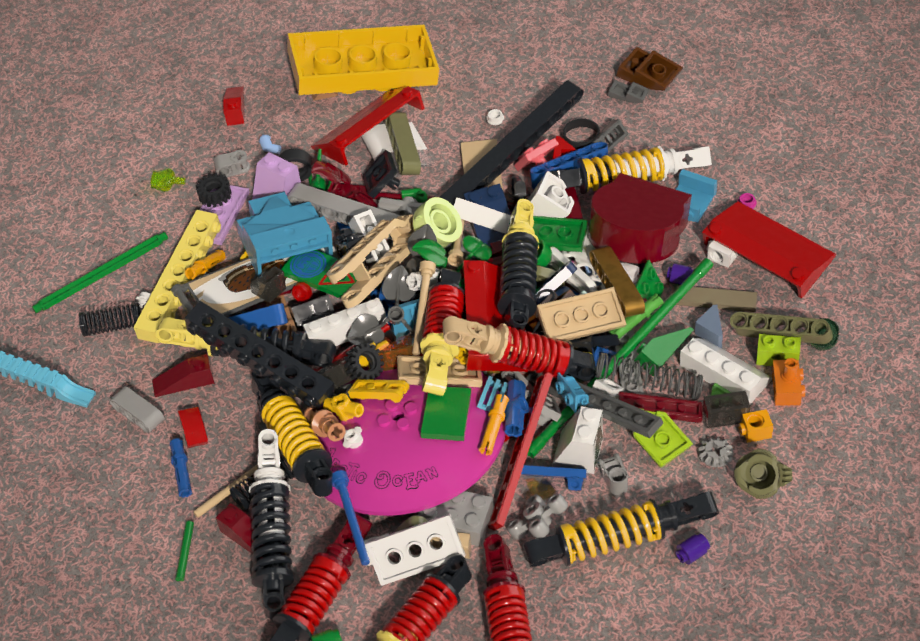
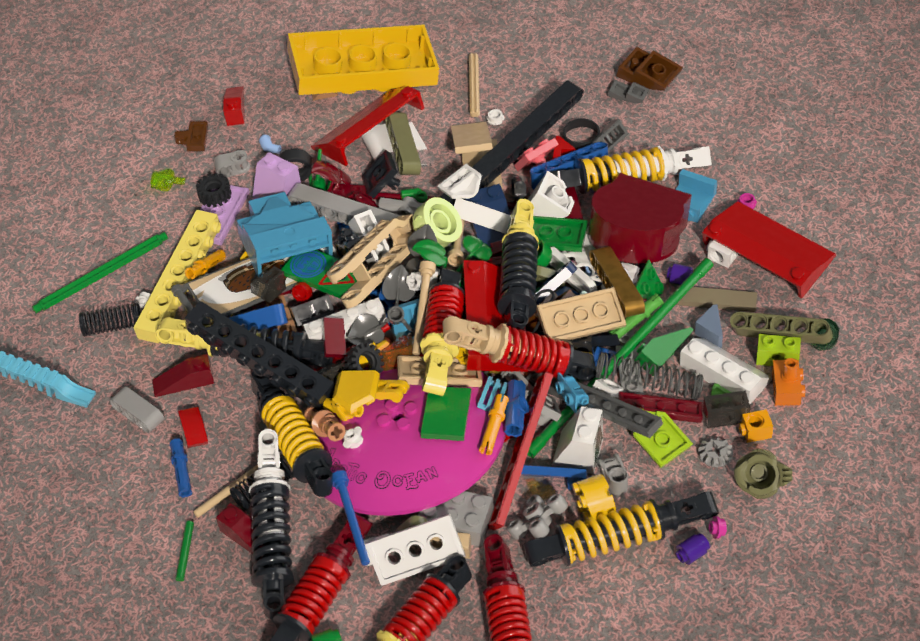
none -> reddish brown hinge [174,121,208,151]
none -> dark red tile [322,318,346,358]
none -> yellow tile [332,370,380,414]
none -> white slope [437,164,481,199]
none -> tan tile [451,122,493,154]
none -> tan axle [469,53,480,117]
none -> yellow brick [572,474,616,521]
none -> dark pink plate [708,516,727,539]

